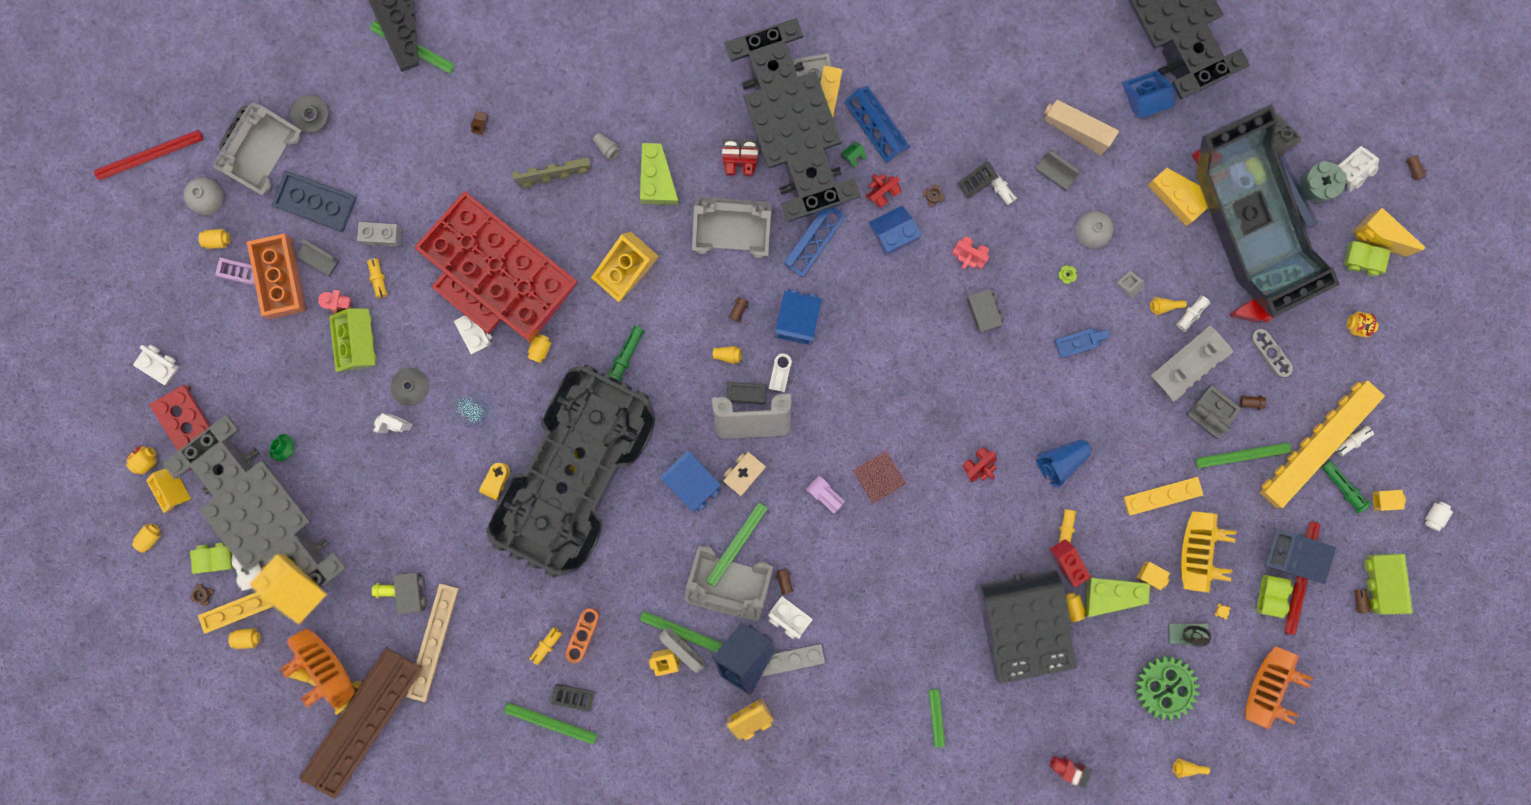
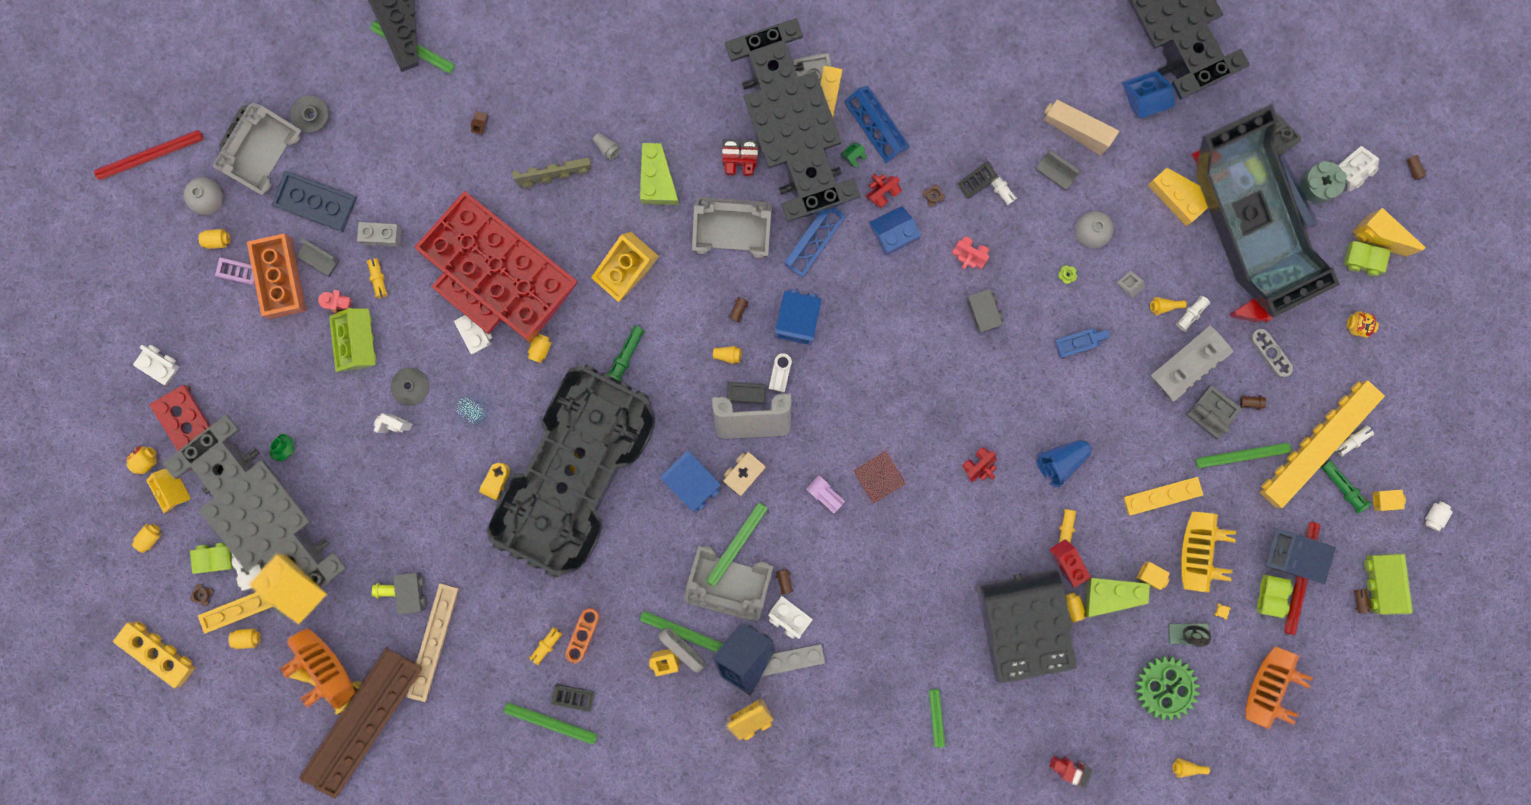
none -> yellow brick [113,621,196,688]

